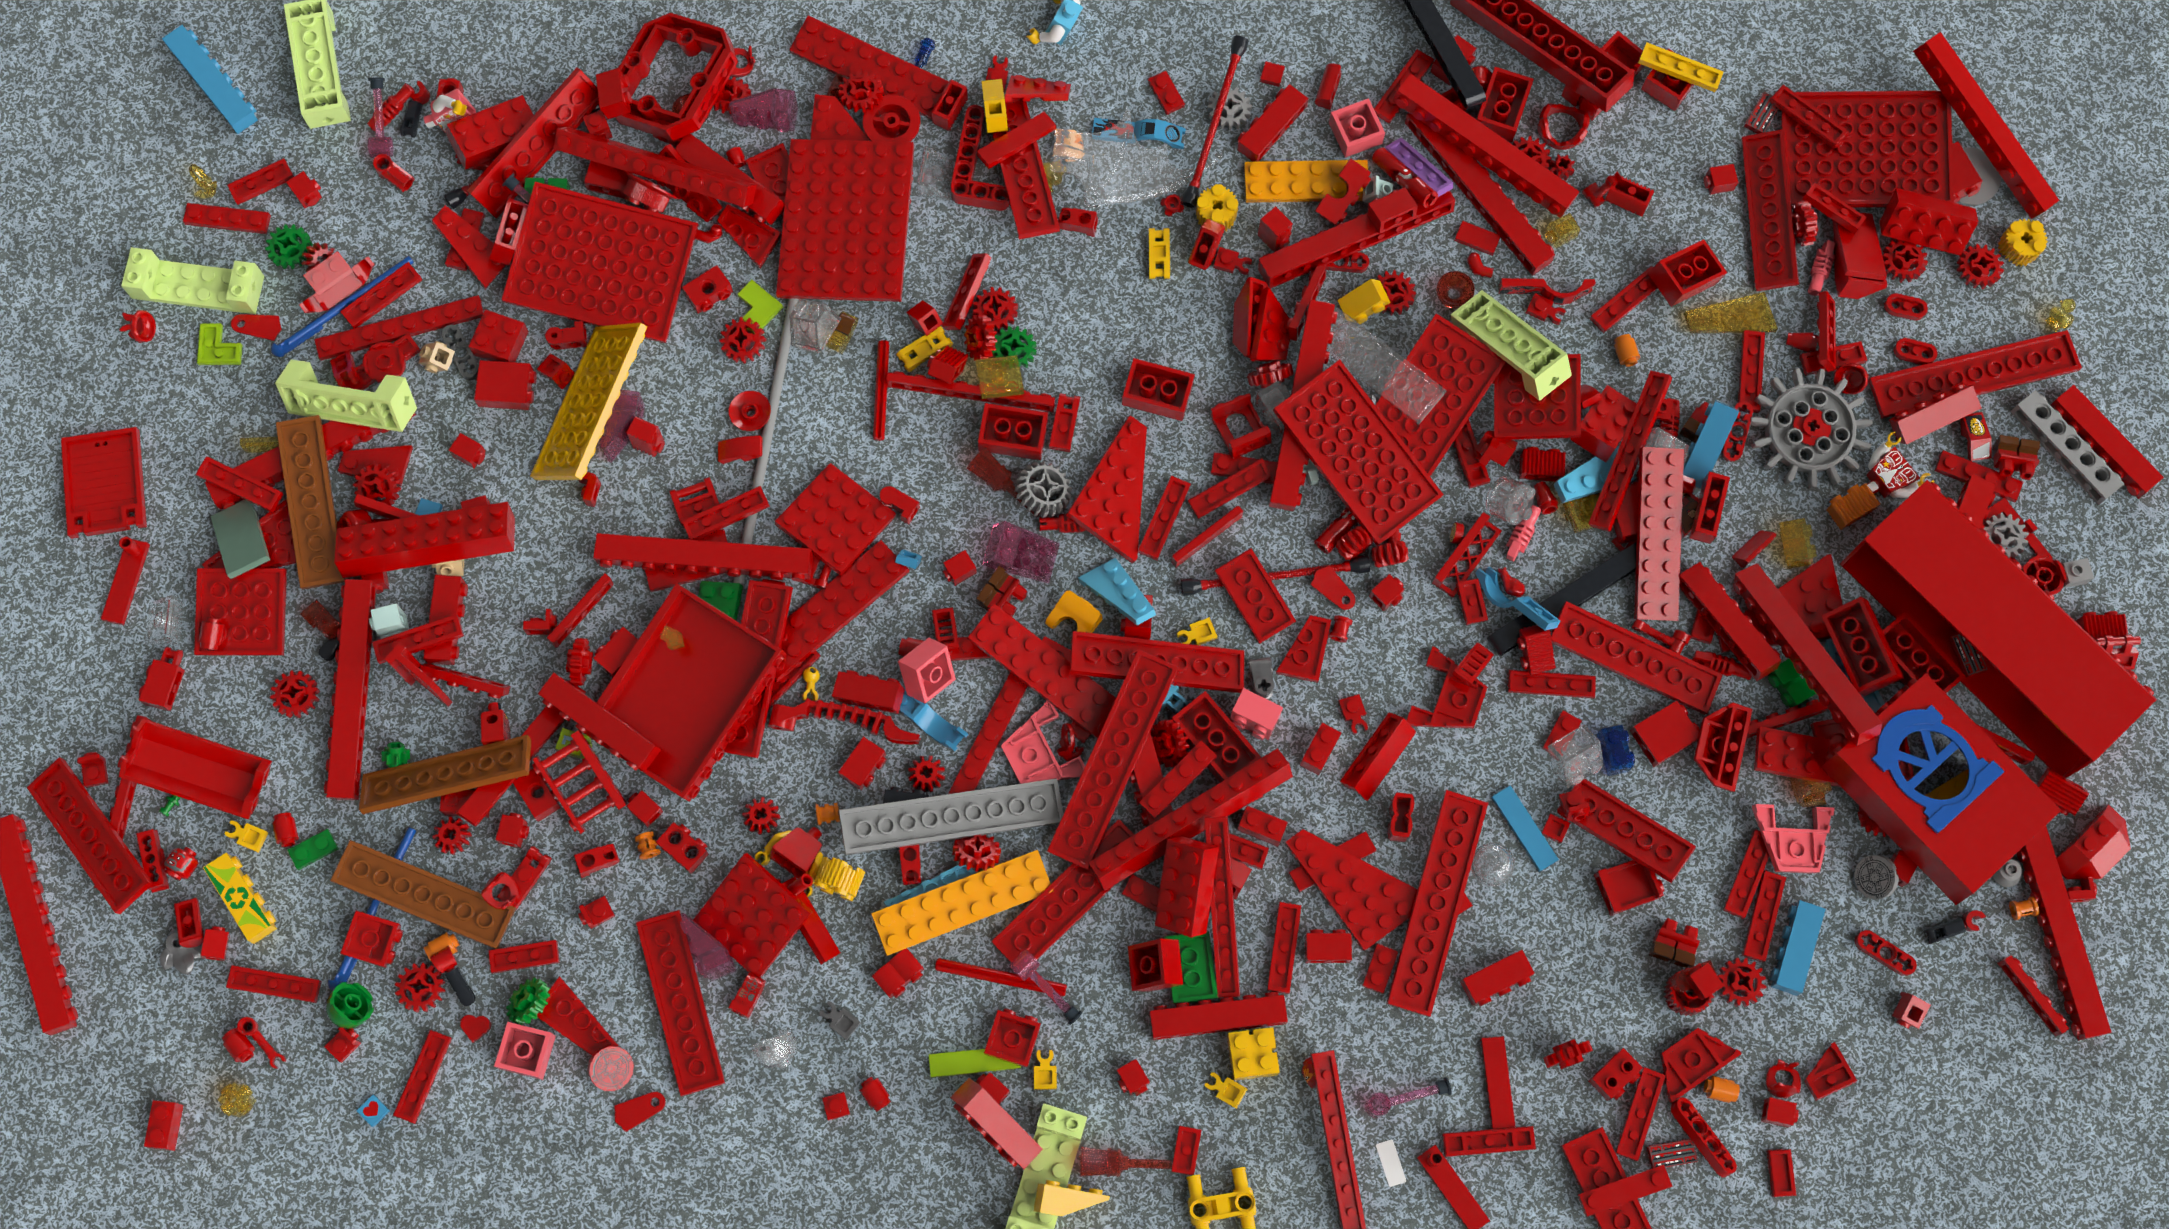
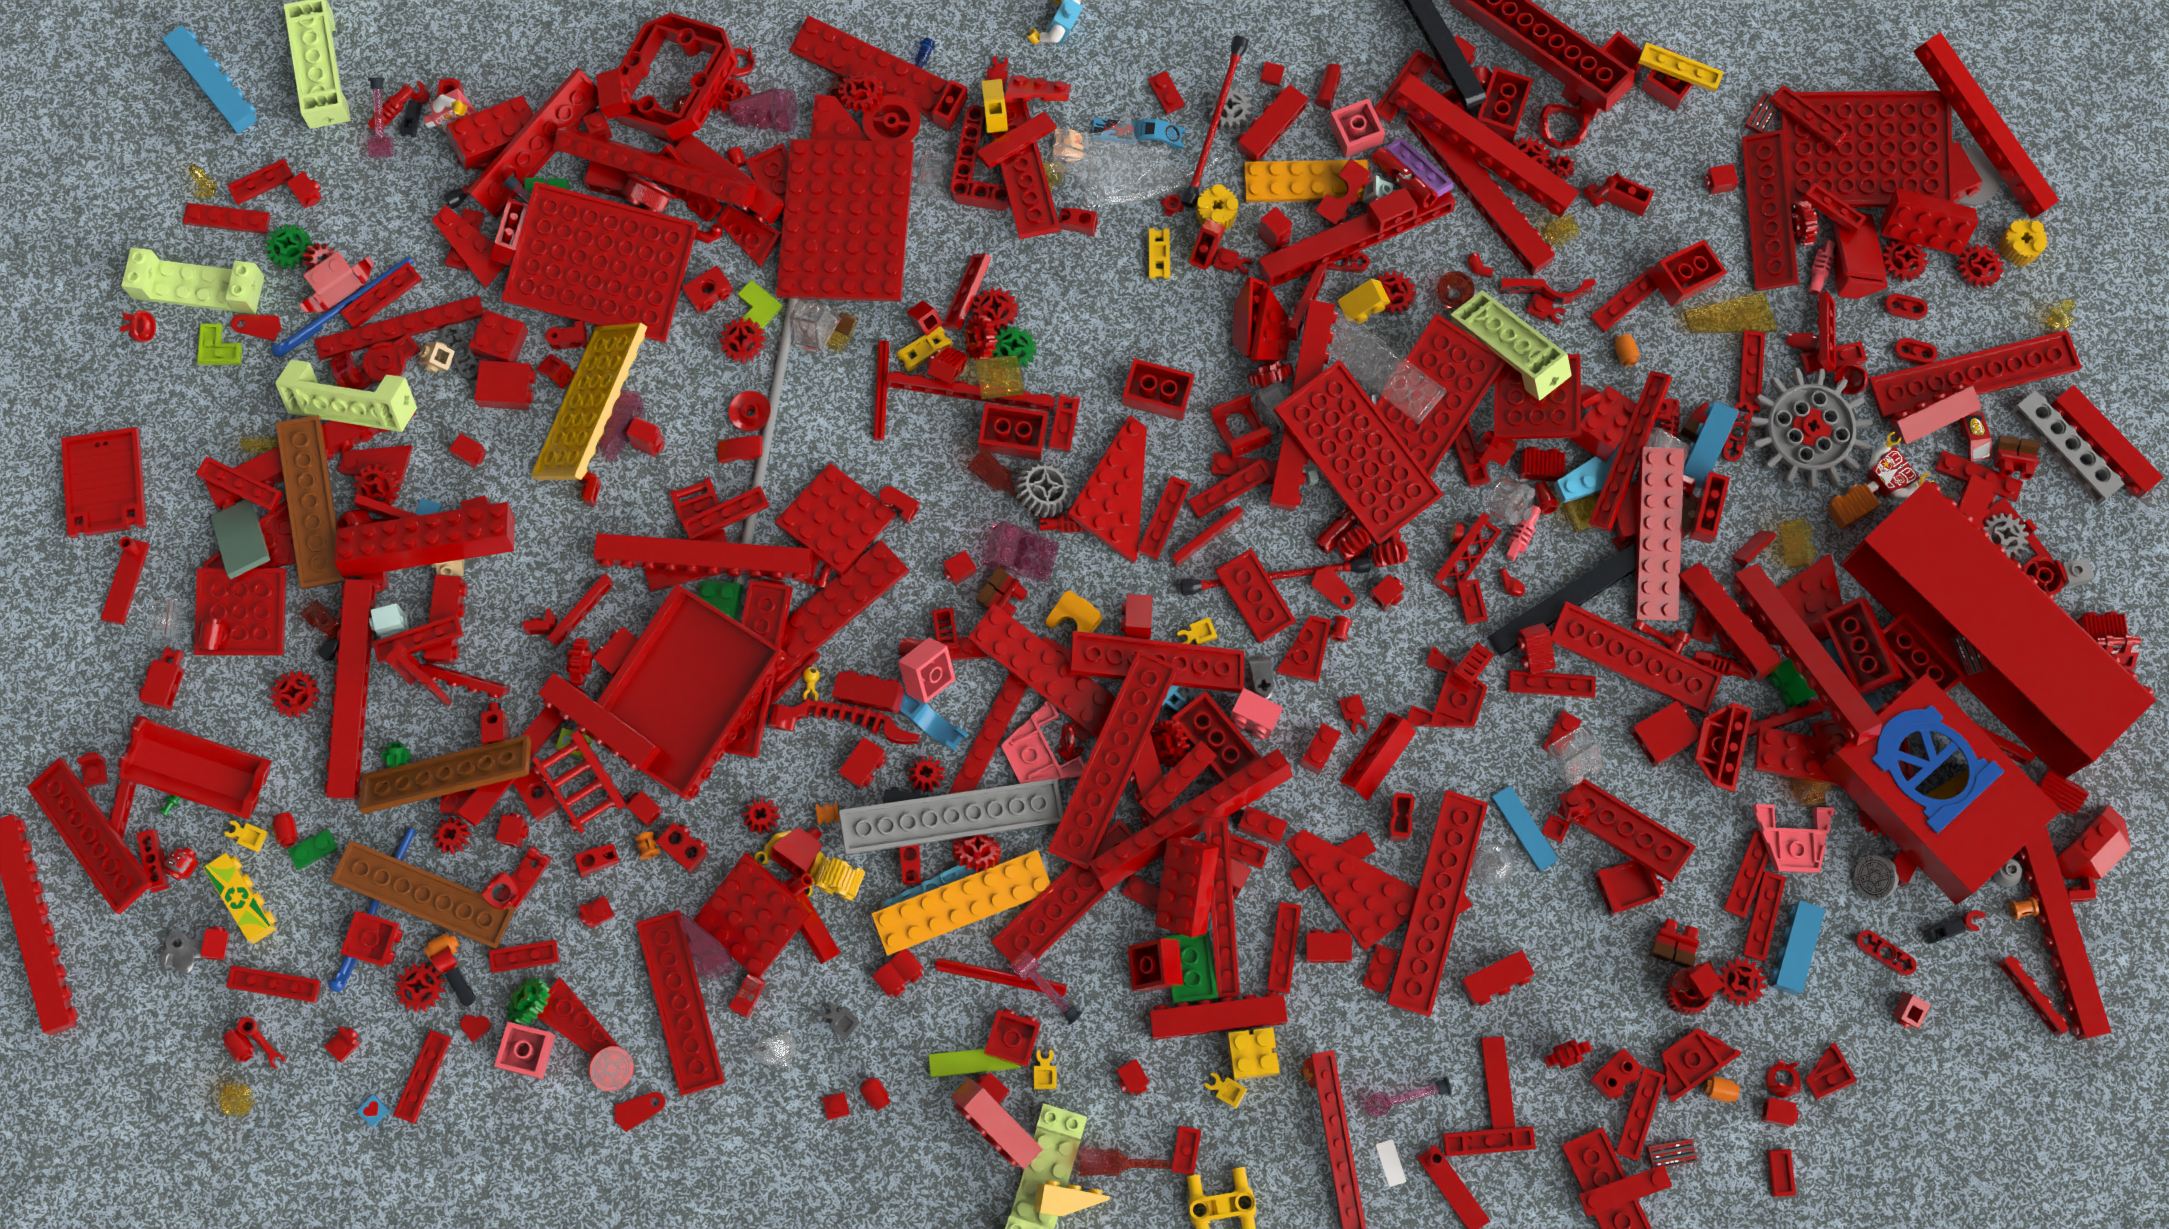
red brick [144,1100,184,1151] -> none
red brick [174,898,204,948] -> none
green cylinder [326,982,374,1029] -> none
red piece [373,154,415,192] -> none
clear yellow piece [660,626,684,650] -> none
dark azure tile [895,550,922,569] -> none
medium azure wing [1078,558,1156,625] -> none
red tile [1454,221,1501,256] -> none
dark azure piece [1475,567,1560,630] -> none
clear blue brick [1597,724,1635,776] -> none
red beam [1670,1097,1737,1177] -> none

